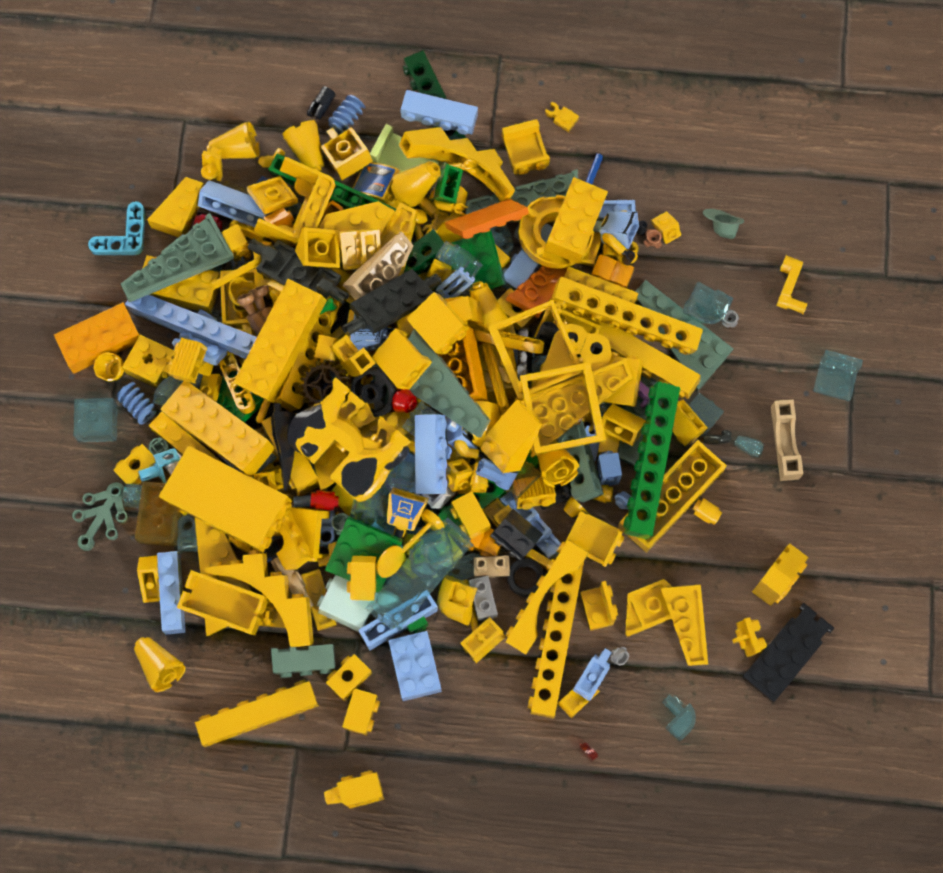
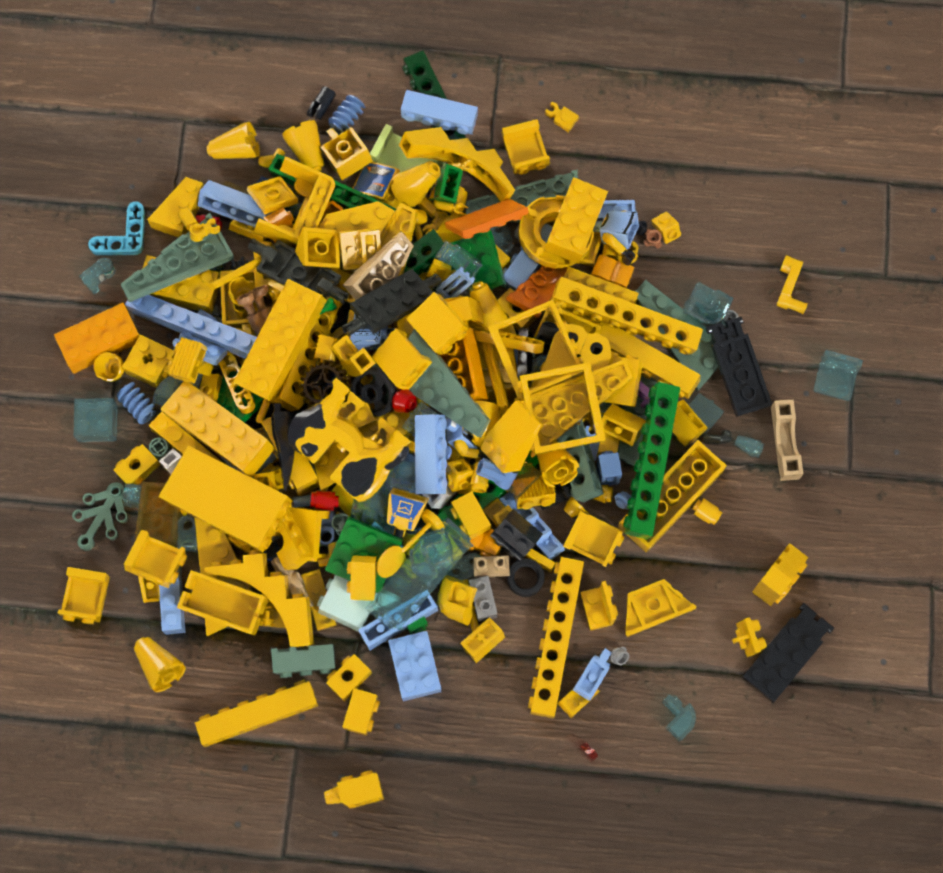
medium azure bracket [138,448,180,485] -> none
yellow hips [201,147,222,181] -> none
yellow brick [222,225,252,262] -> none
yellow arch [505,540,589,655] -> none
blue bar [586,154,603,184] -> none
yellow wing [661,584,708,666] -> none
sand green piece [703,209,744,239] -> none
none -> yellow panel [58,567,110,625]
none -> clear light blue leg [79,258,116,295]
none -> yellow panel [124,529,187,589]
none -> yellow bar [178,207,220,242]
none -> black hinge [705,317,772,417]

